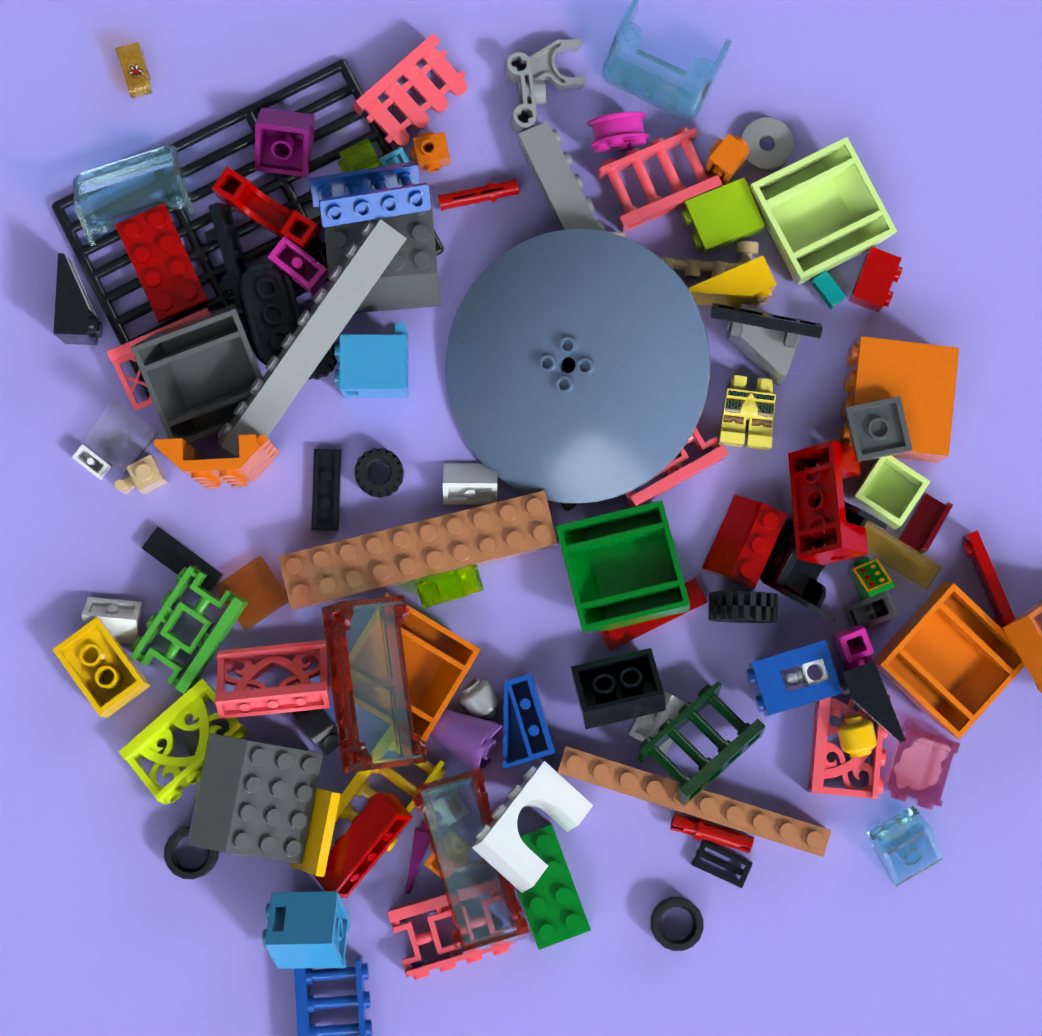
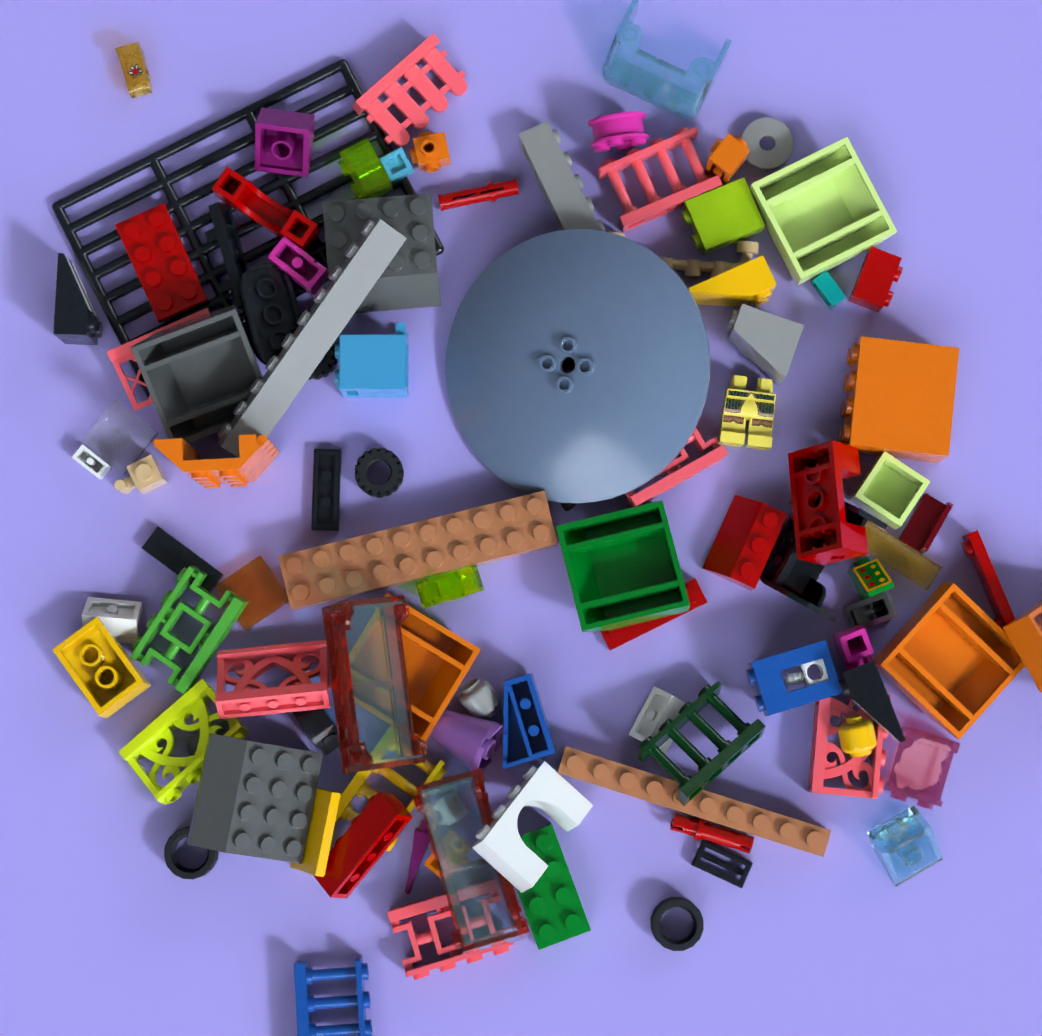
clear light blue windscreen [73,146,195,246] -> none
dark azure container [262,891,351,969] -> none
blue fence [309,161,431,227] -> none
white panel [443,463,498,505] -> none
light grey piece [504,38,586,134] -> none
black brick [571,648,666,729] -> none
black tyre [708,591,778,623] -> none
black hinge [710,303,823,348] -> none
dark grey plate [844,396,912,463] -> none

